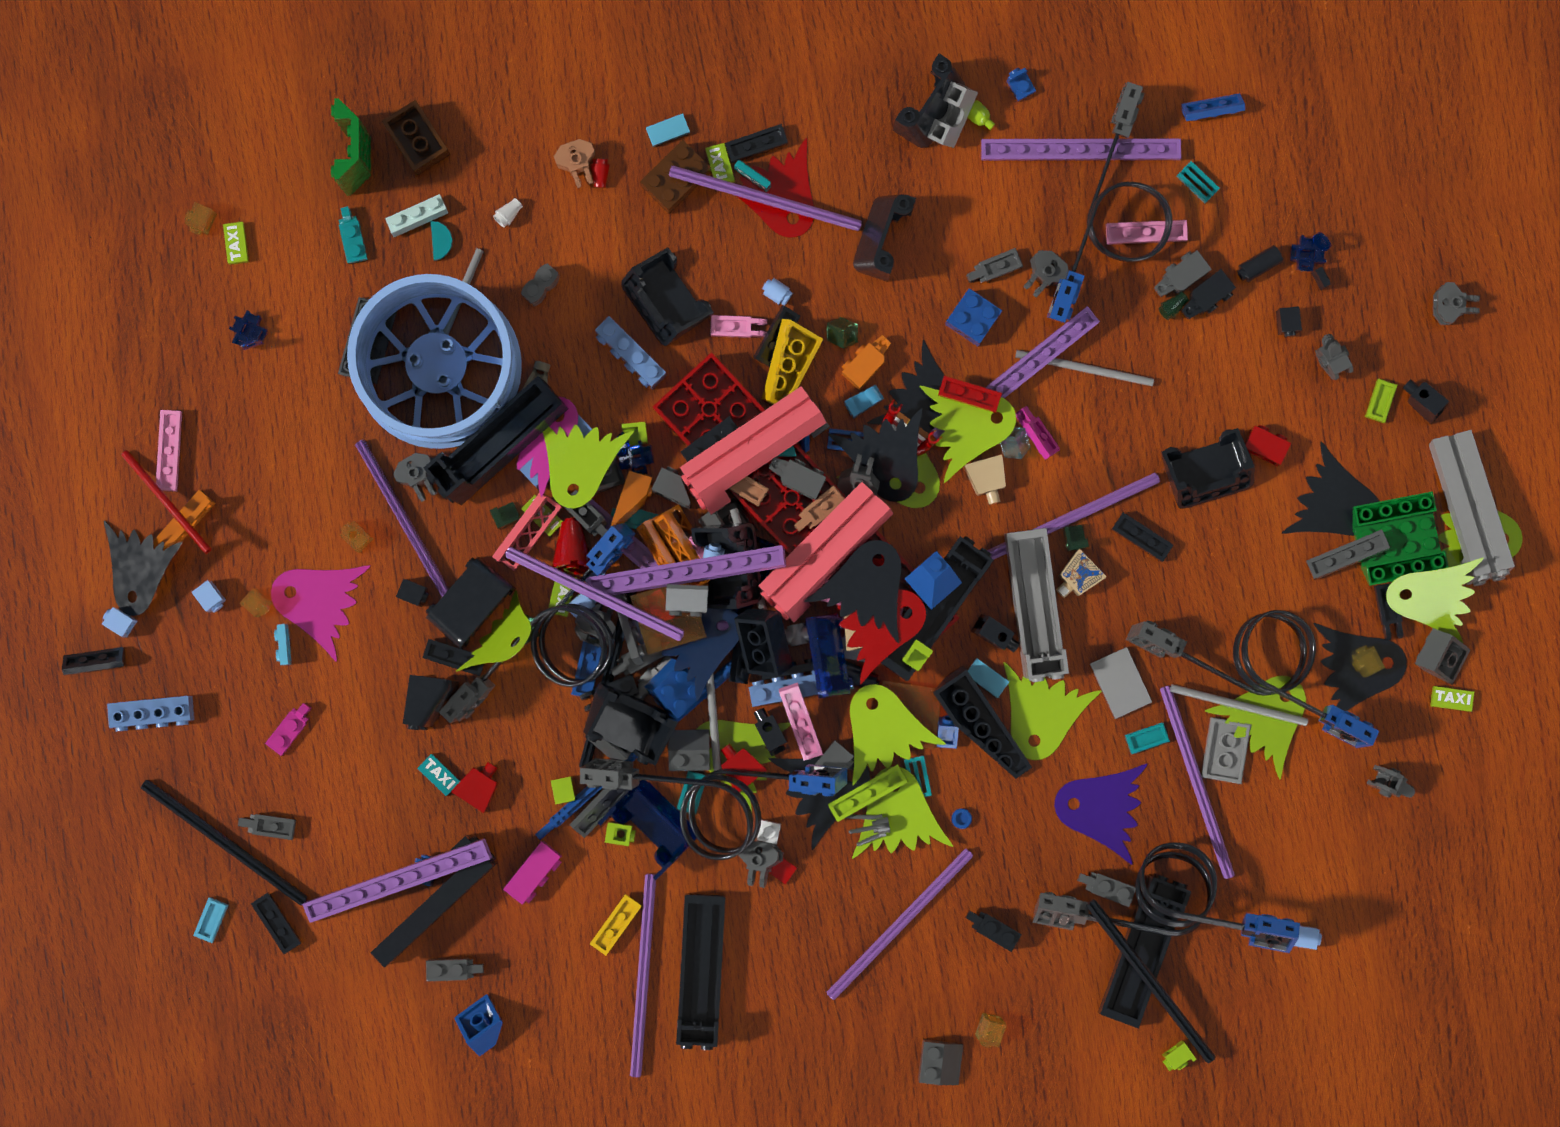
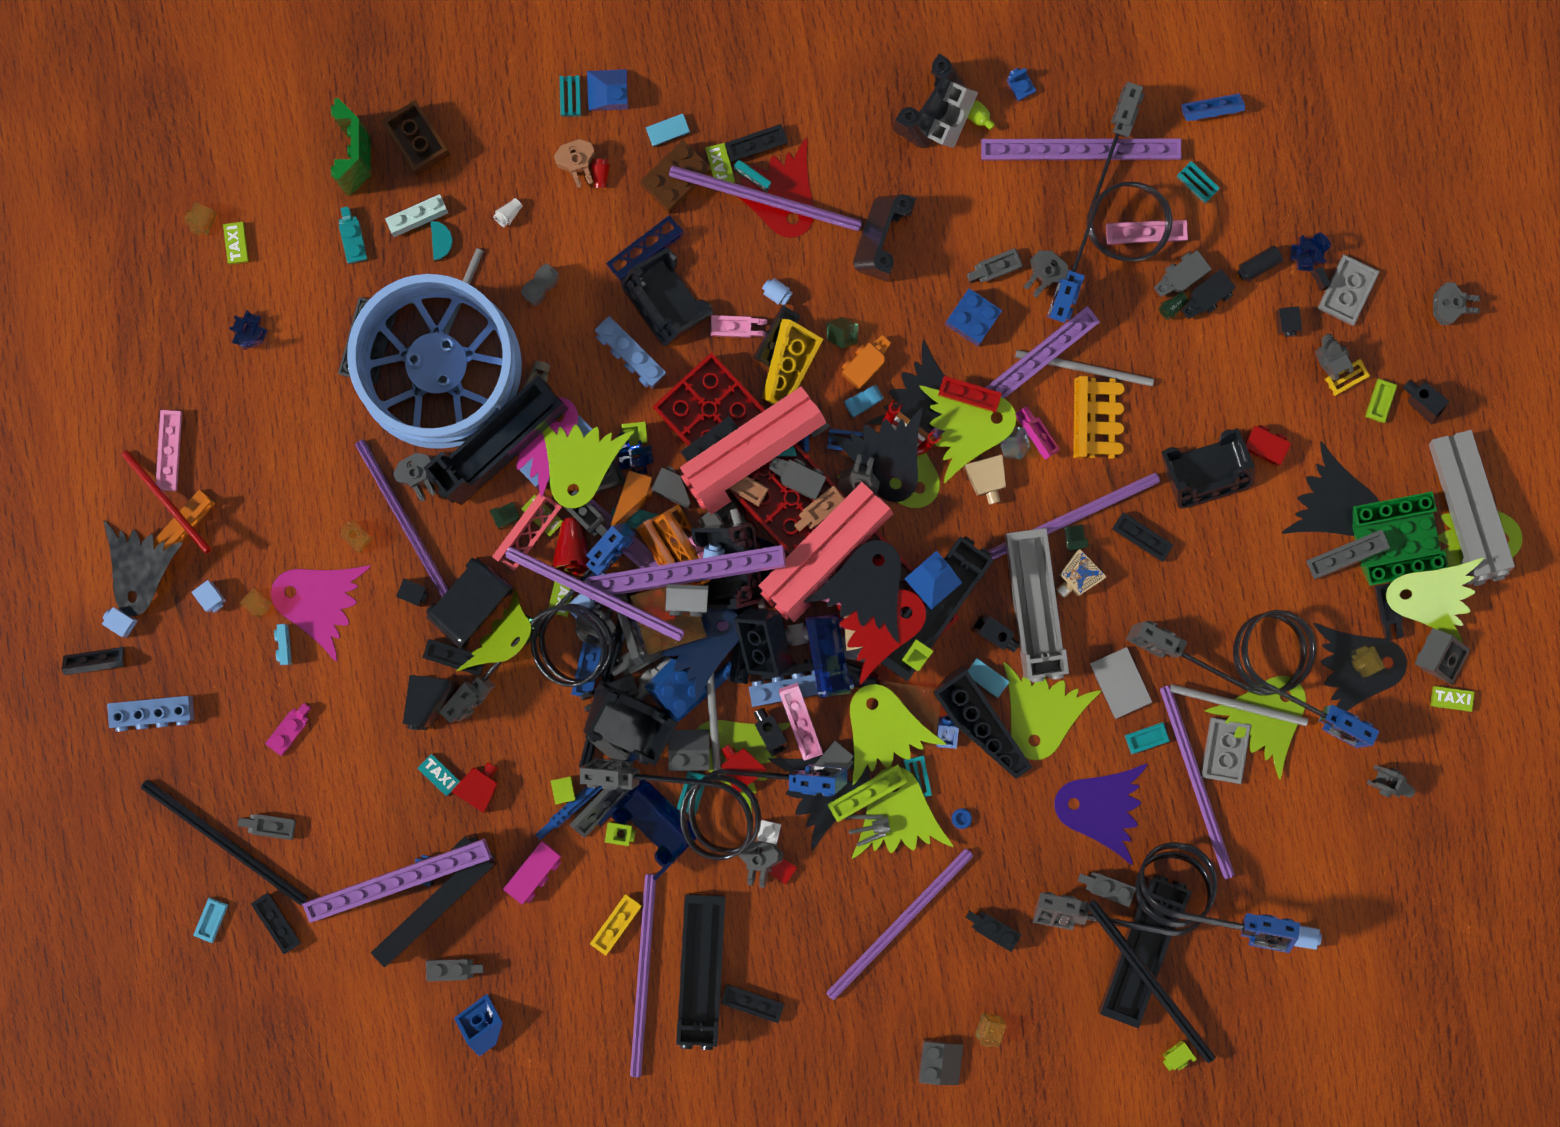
none -> teal tile [559,75,581,117]
none -> blue slope [587,69,629,111]
none -> clear blue fence [606,215,684,282]
none -> black plate [720,984,785,1023]
none -> light orange fence [1073,376,1124,459]
none -> light grey tile [1317,255,1380,326]
none -> yellow tile [1325,359,1370,396]

